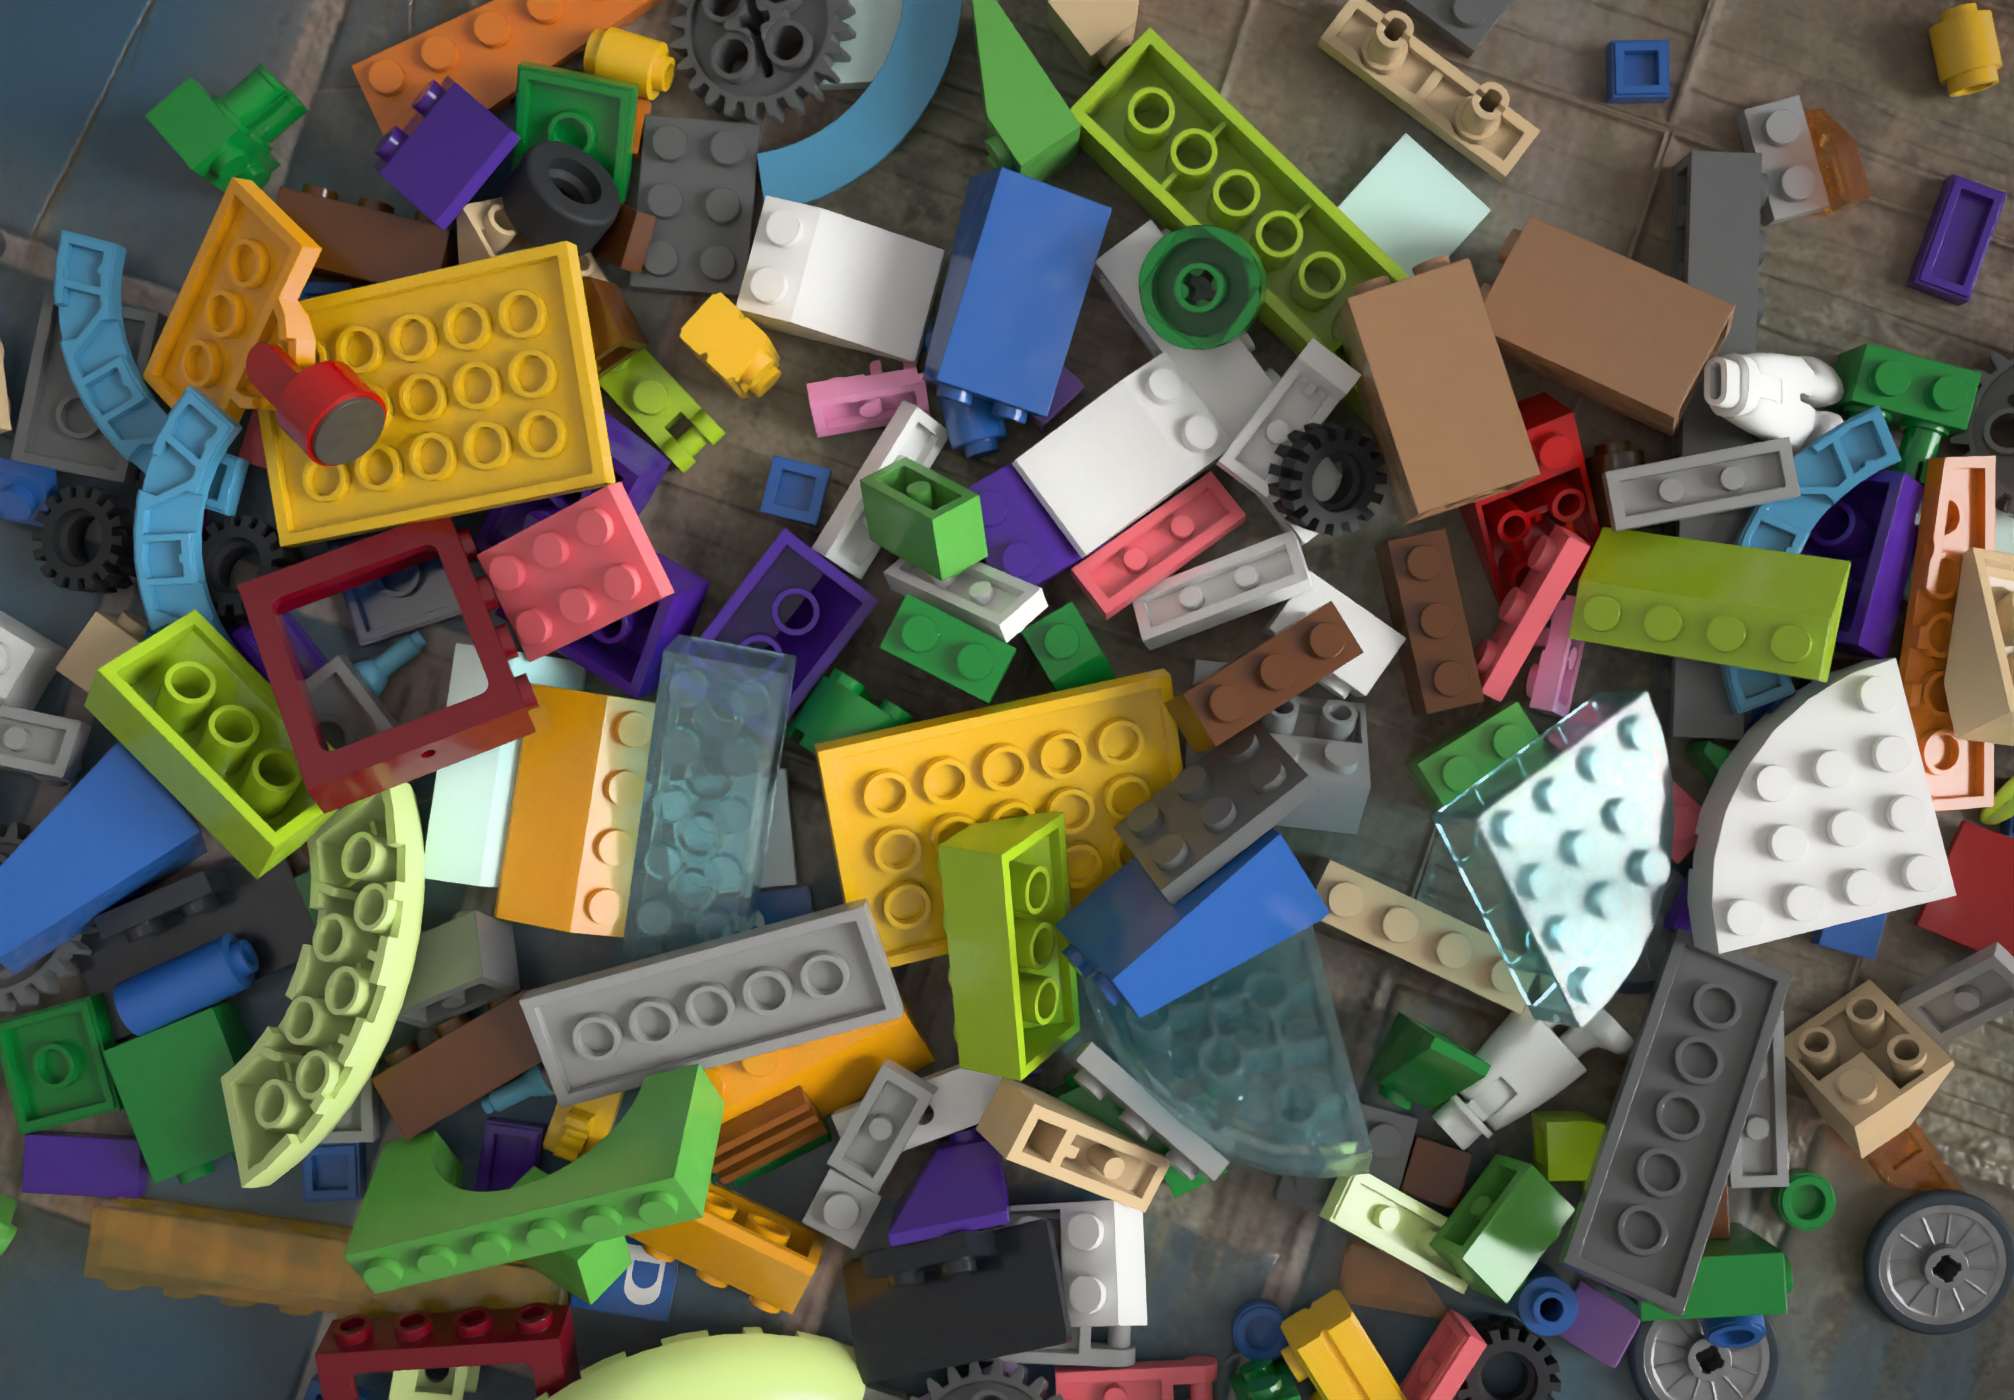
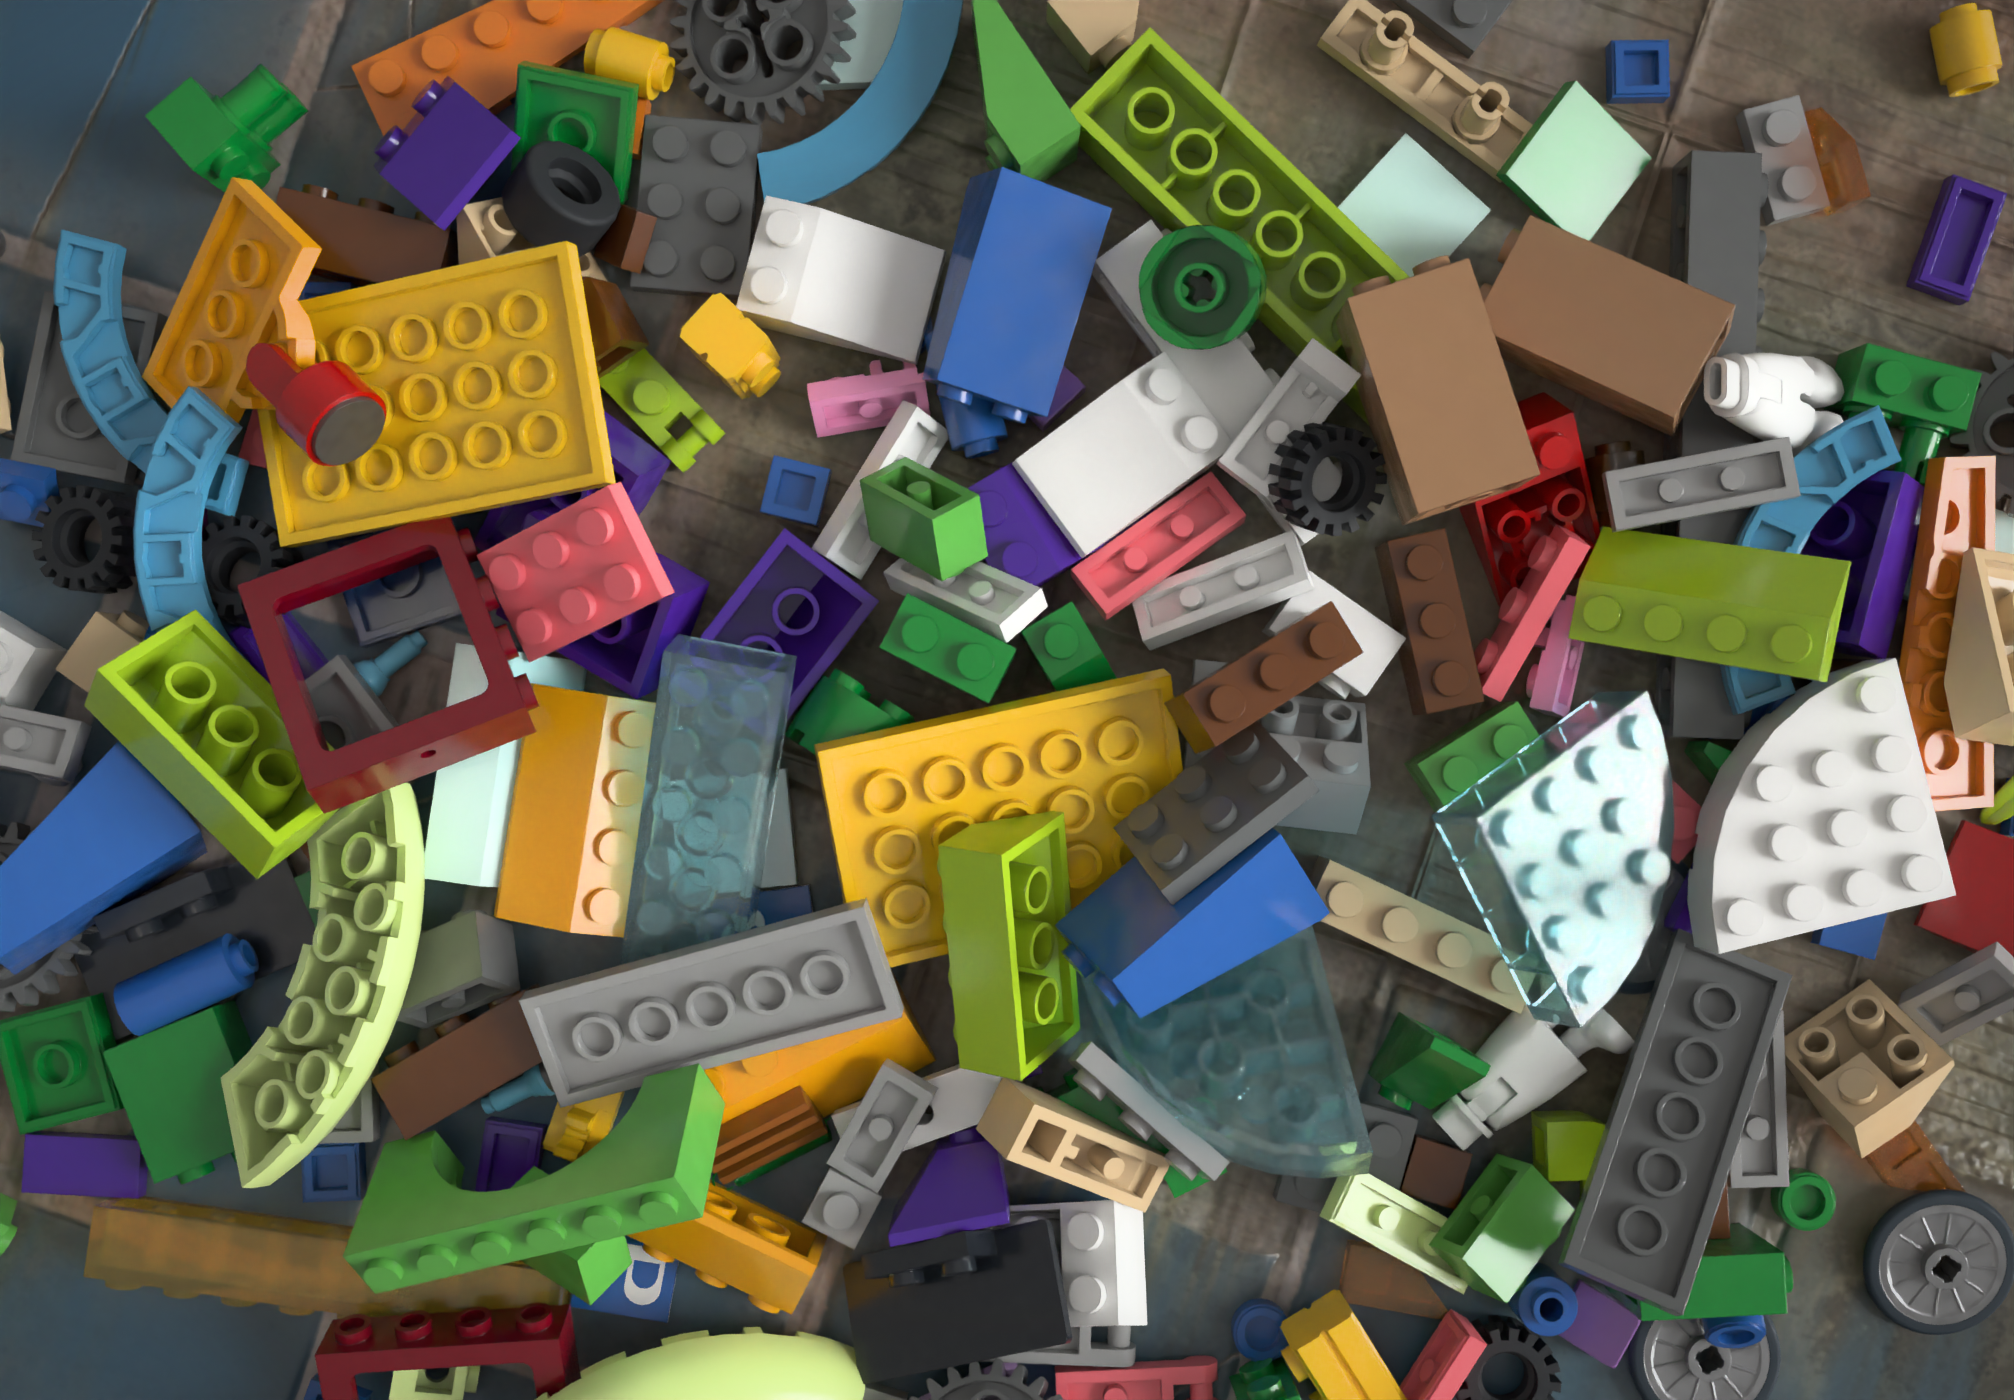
none -> tile [1496,80,1652,241]

